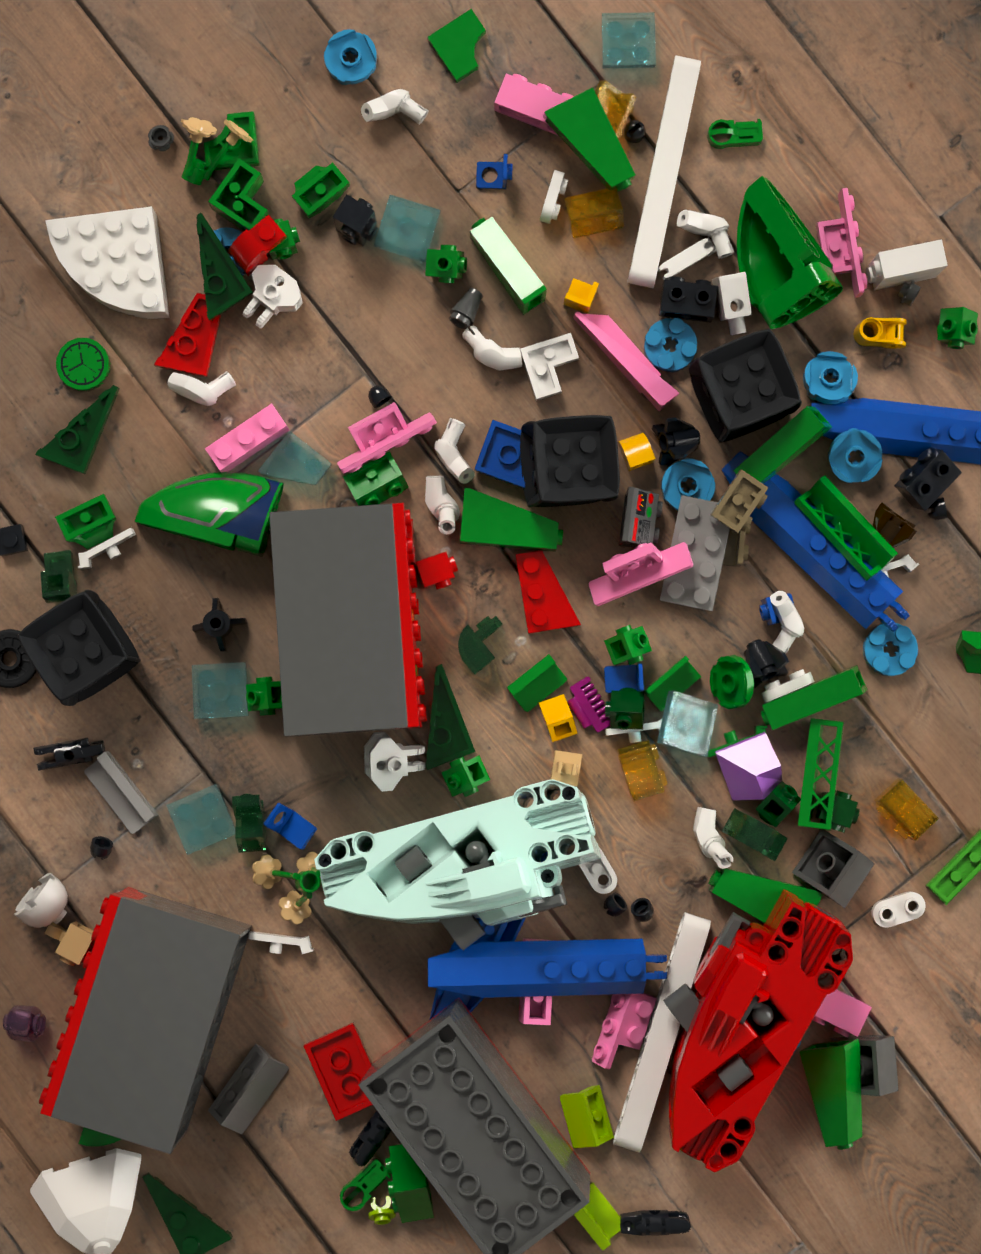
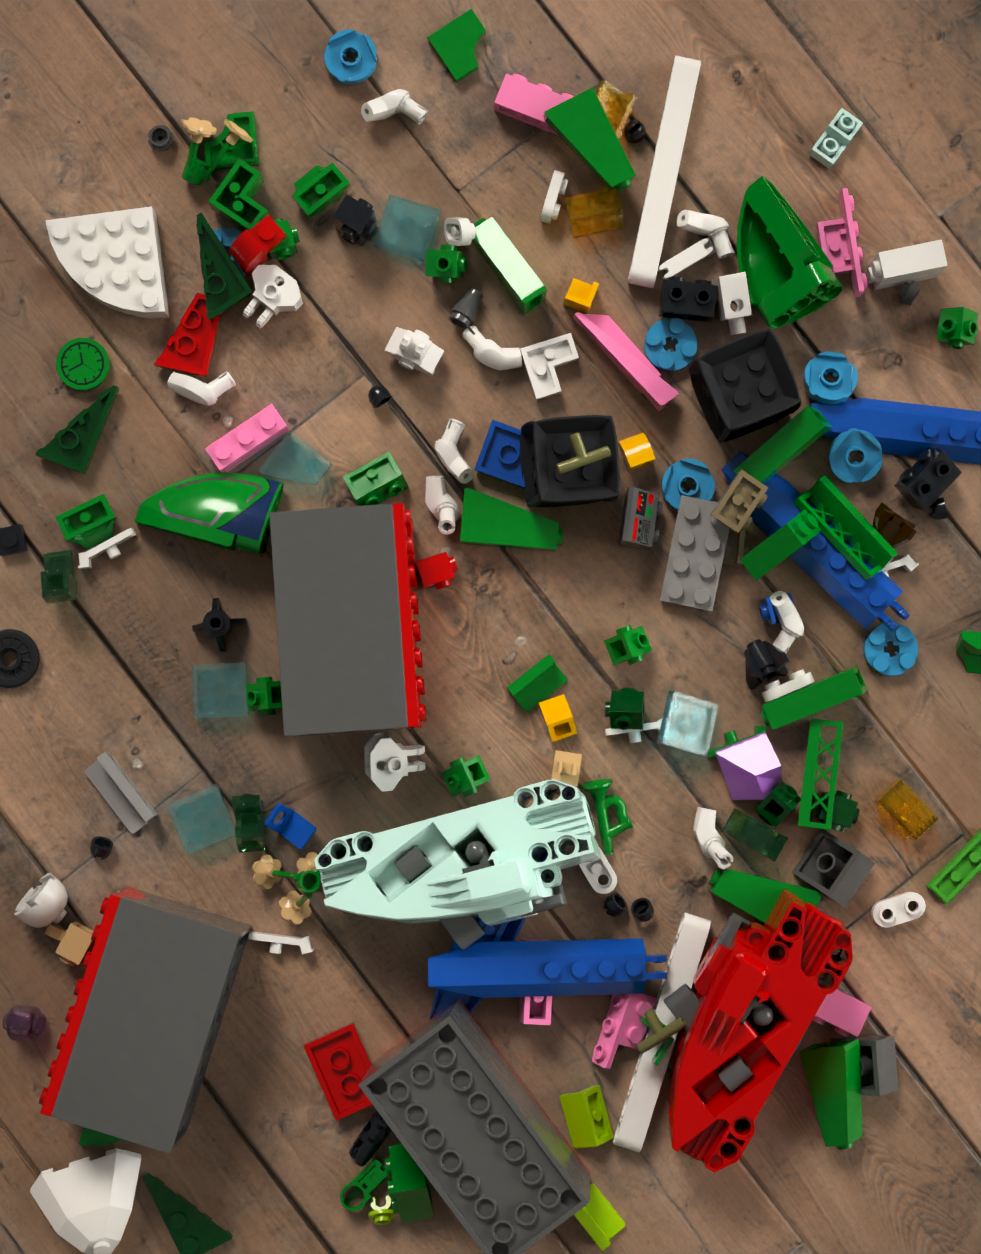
black piece [17,590,141,706] -> none
black hinge [33,738,105,771] -> none
light grey panel [208,1044,289,1134] -> none
bright pink bracket [337,402,437,474] -> none
dark green wing [426,664,475,770] -> none
clear green brick [458,616,503,675] -> none
blue bracket [476,154,513,189] -> none
red wing [515,550,581,634] -> none
magenta piece [567,677,610,732] -> none
bright pink bracket [589,542,693,606] -> none
clear light blue plate [601,12,656,69] -> none
blue bracket [604,664,644,693] -> none
clear yellow brick [616,740,668,801] -> none
black hinge [620,1210,691,1236] -> none
green panel [643,656,701,712] -> none
black brick [652,417,701,465] -> none
green piece [707,119,763,149] -> none
green tile [710,655,754,709] -> none
yellow piece [853,317,907,349] -> none
none -> white hinge [384,327,444,376]
none -> white plate [444,217,475,246]
none -> olive piece [556,433,611,474]
none -> green piece [581,779,633,855]
none -> olive piece [637,1009,686,1053]
none -> green bracket [640,1015,675,1065]
none -> green brick [740,509,822,581]
none -> light aqua slope [809,108,863,169]

